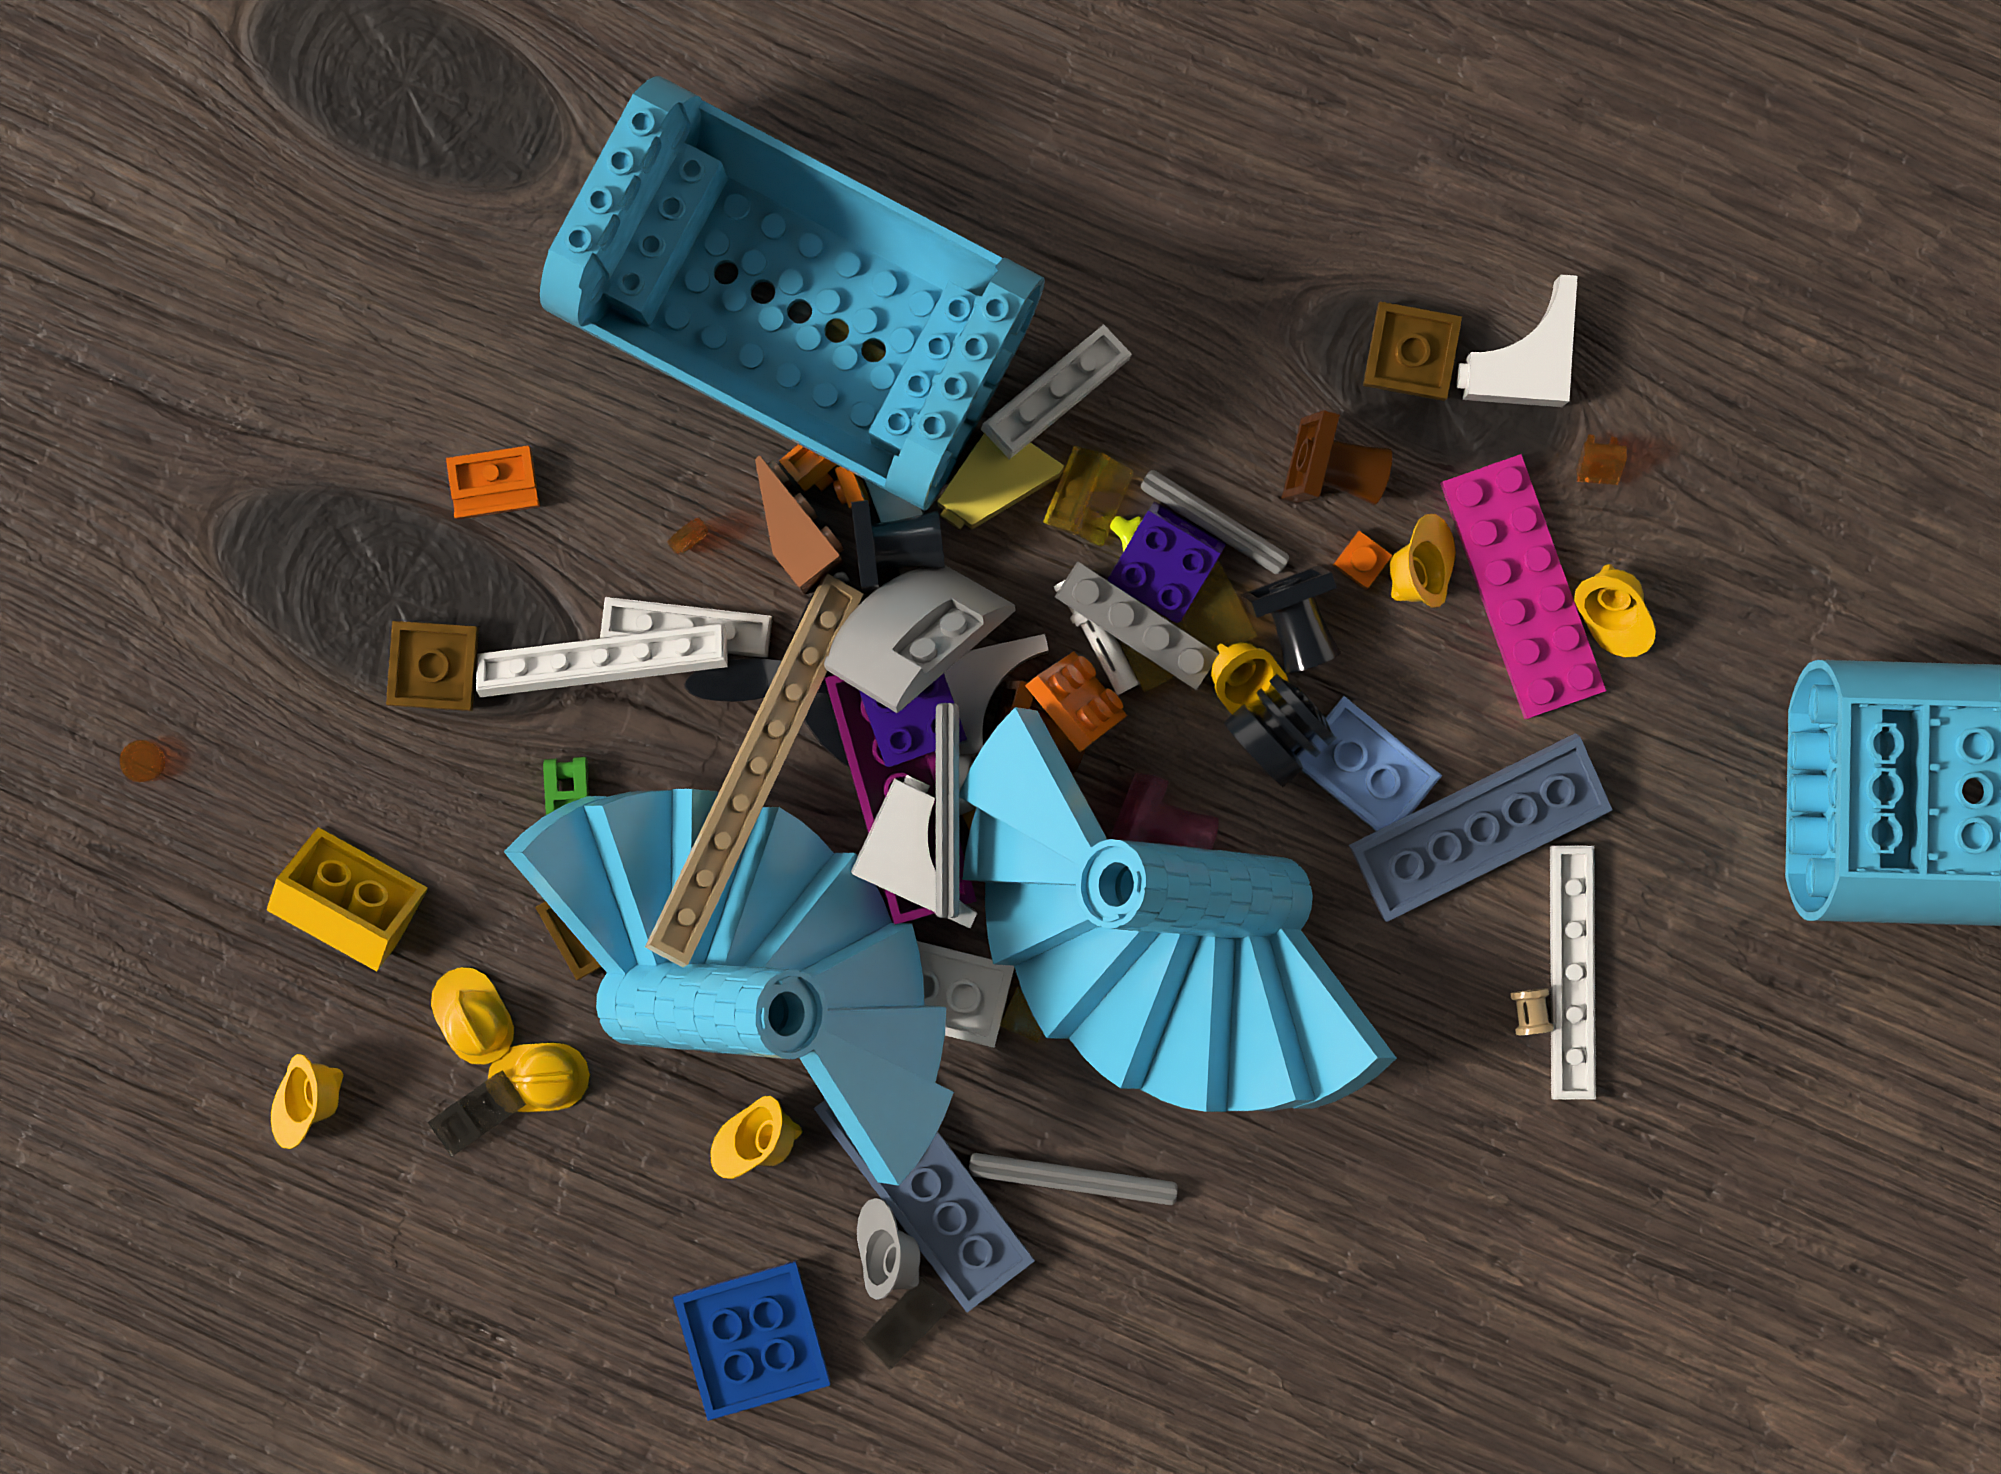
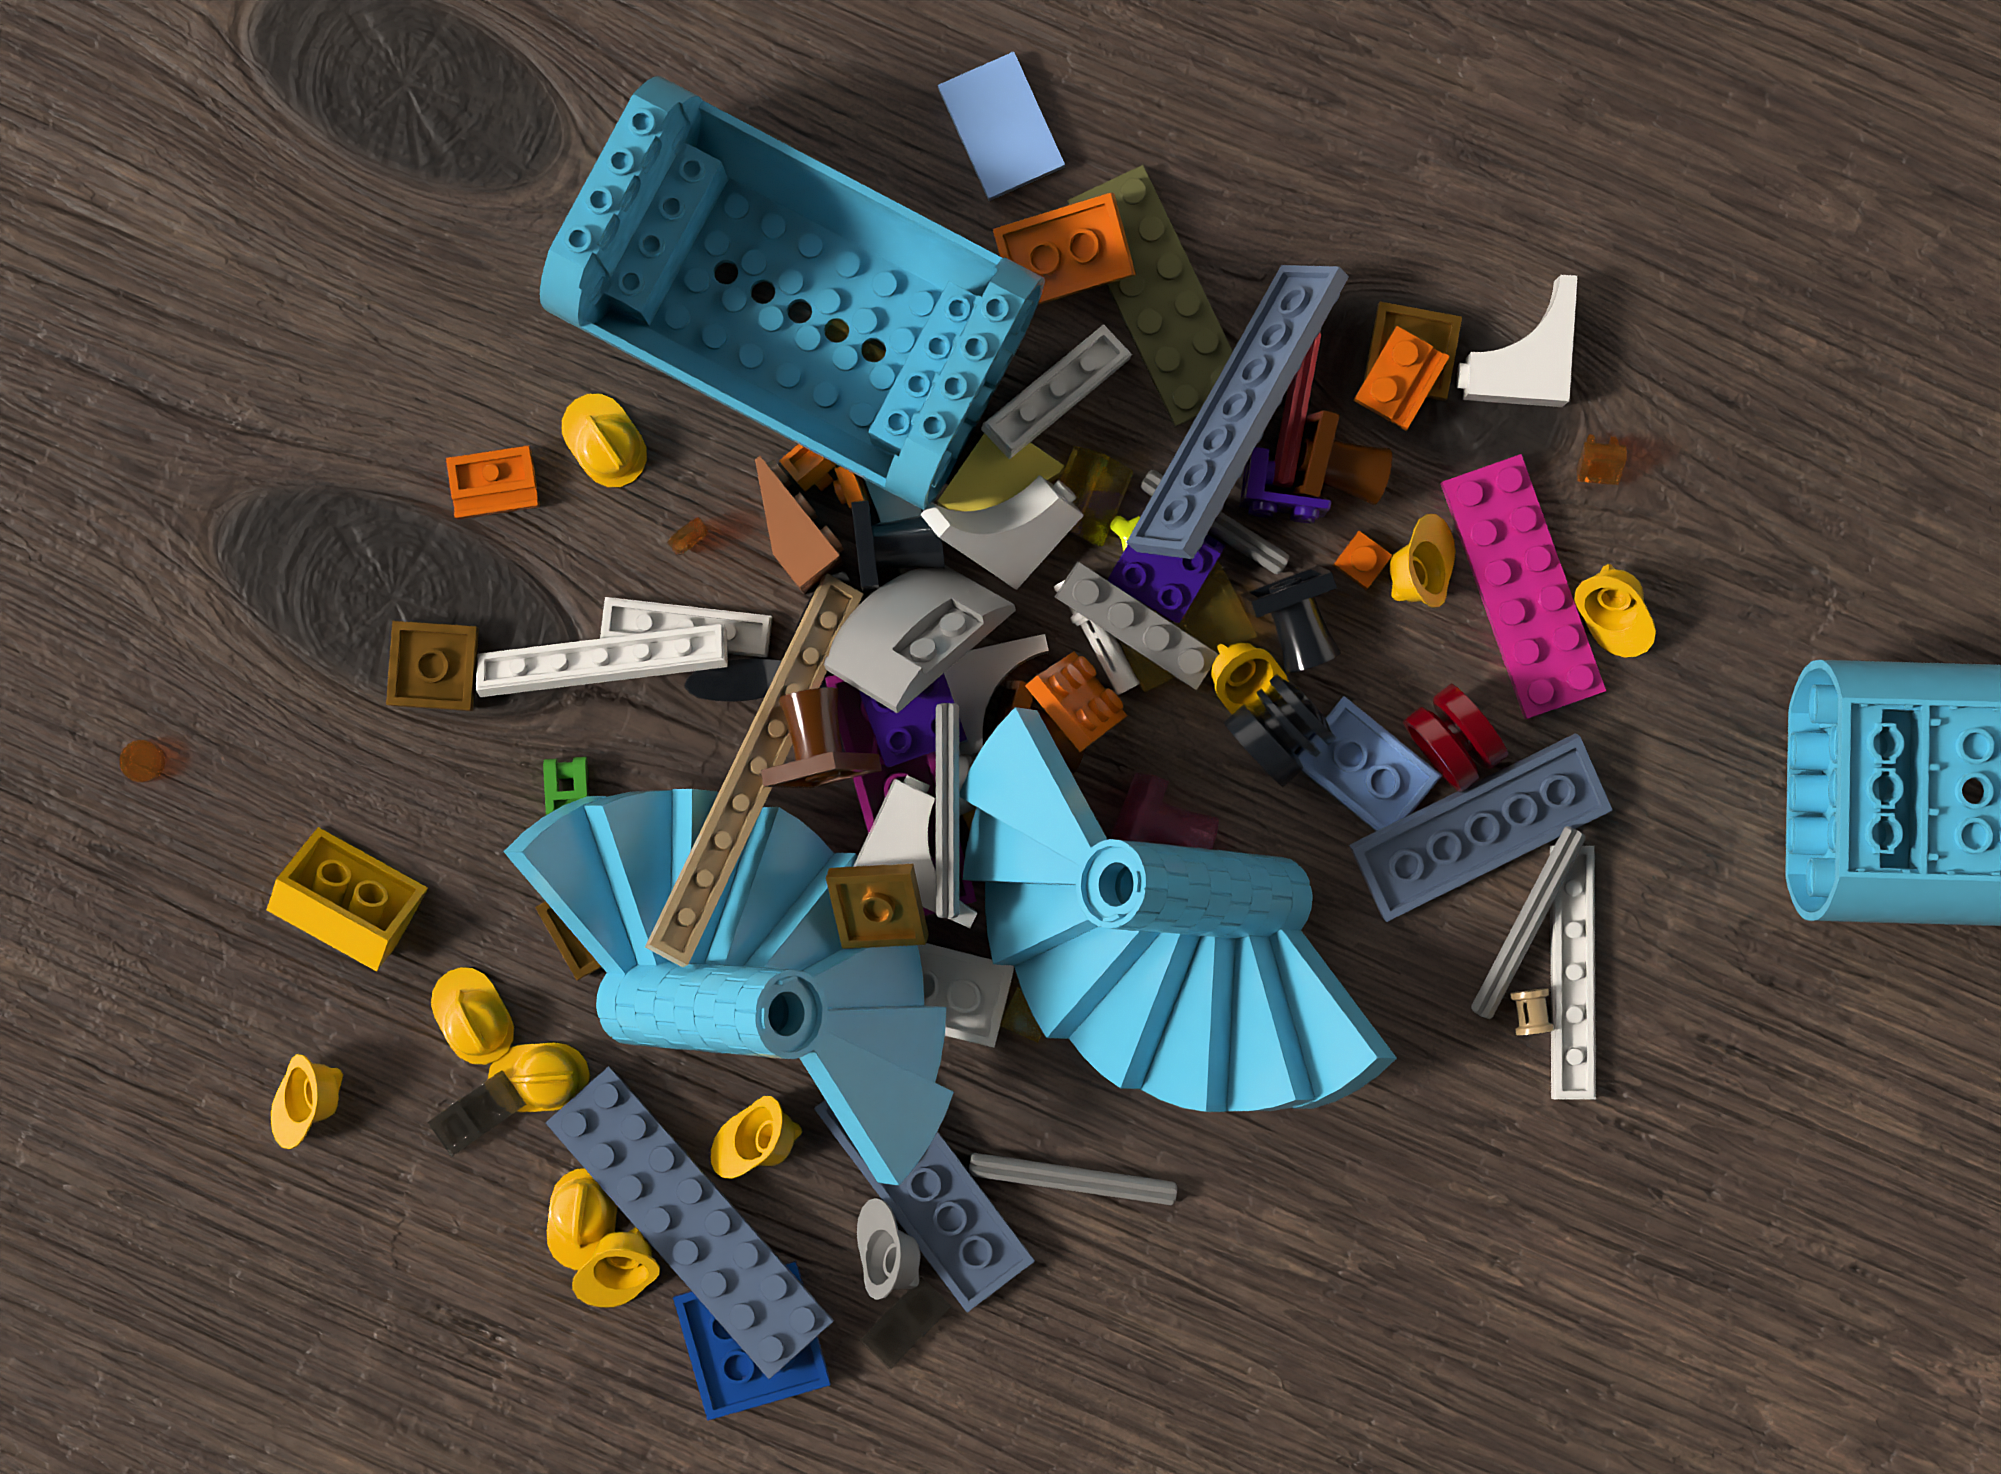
none -> sand blue plate [545,1066,834,1379]
none -> yellow piece [547,1168,618,1270]
none -> yellow piece [562,394,647,487]
none -> yellow piece [572,1227,660,1307]
none -> reddish brown plant [761,687,882,789]
none -> pearl gold plate [826,864,929,949]
none -> white arch [920,475,1084,590]
none -> light blue tile [938,52,1065,201]
none -> orange plate [993,193,1136,305]
none -> olive plate [1067,165,1233,427]
none -> sand blue plate [1126,265,1349,559]
none -> dark purple bracket [1239,447,1331,524]
none -> coral axle [1272,333,1321,488]
none -> orange plate [1353,326,1450,431]
none -> dark red wheel [1403,683,1509,792]
none -> light grey axle [1471,826,1586,1019]

